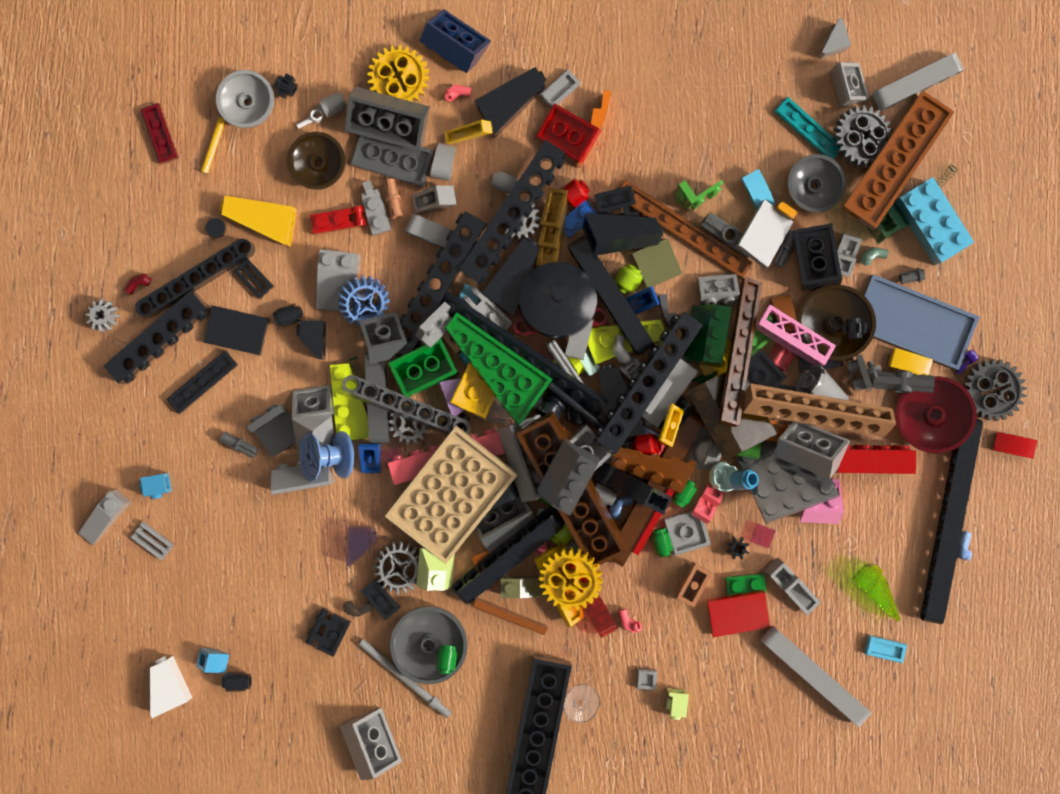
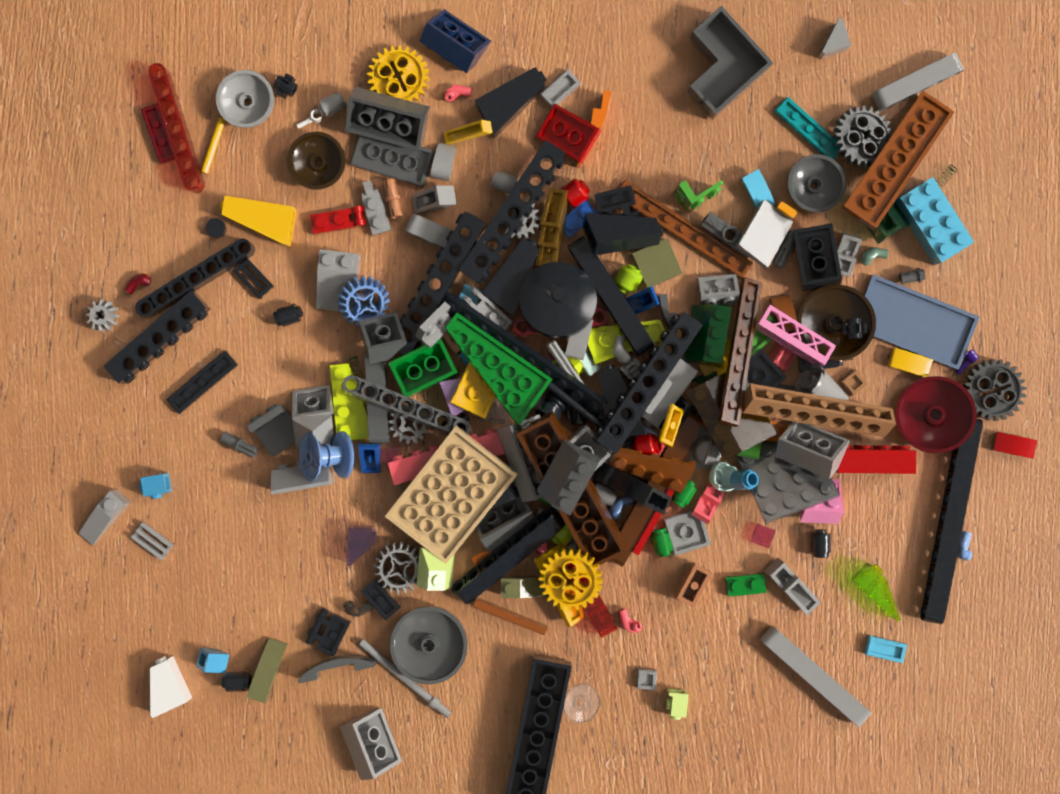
black tile [204,306,269,356] -> none
black slope [296,320,326,360] -> none
green brick [436,645,457,675] -> none
red tile [707,590,770,638] -> none
black gear [725,536,749,560] -> none
light grey slope [830,62,869,108] -> none
dark grey hips [847,354,882,392] -> none
dark grey piece [873,371,935,393] -> none
none -> clear red beam [148,63,205,193]
none -> olive slope [246,638,288,703]
none -> dark grey slope [298,654,377,683]
none -> dark grey piece [687,6,773,120]
none -> black brick [811,529,831,558]

